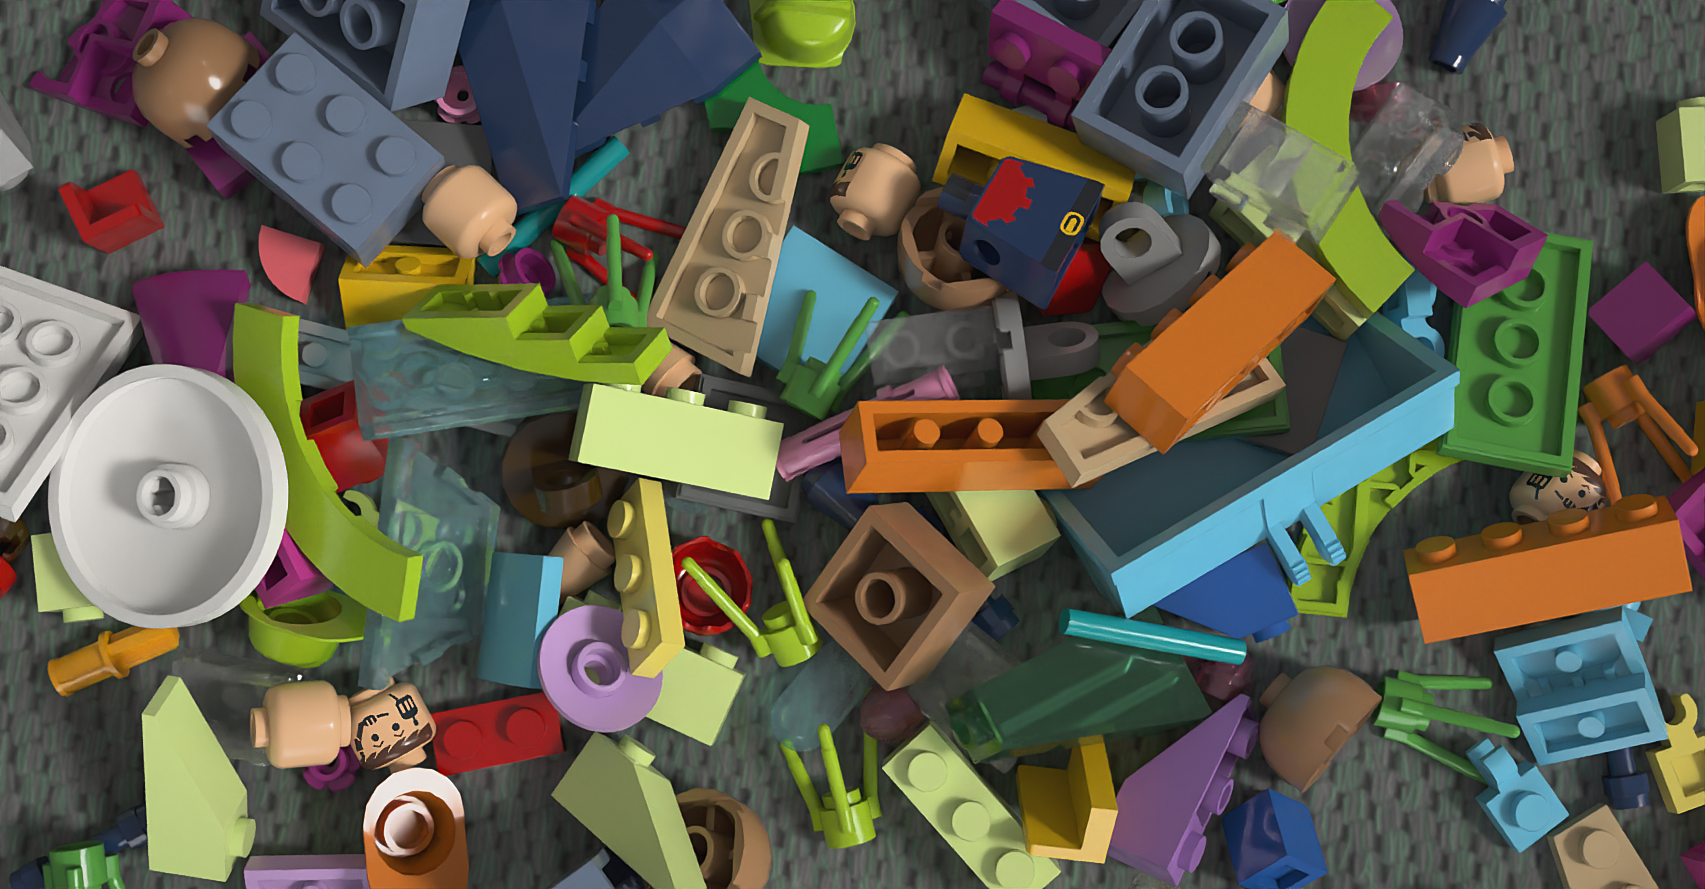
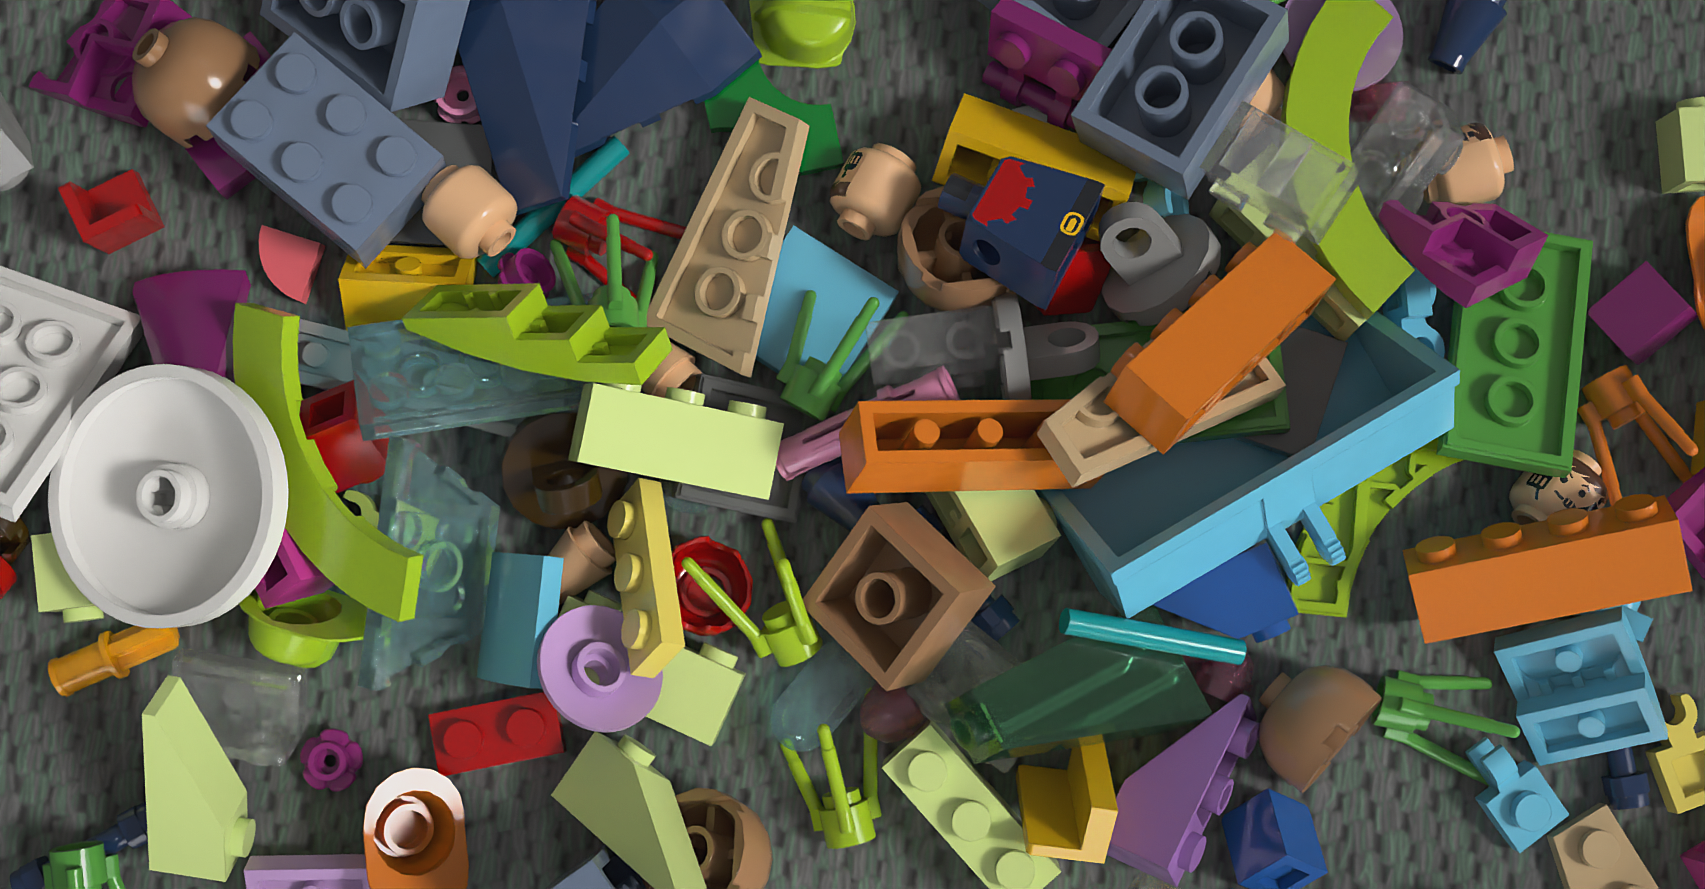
light nougat head [250,680,351,769] -> none
light nougat head [348,676,437,774] -> none

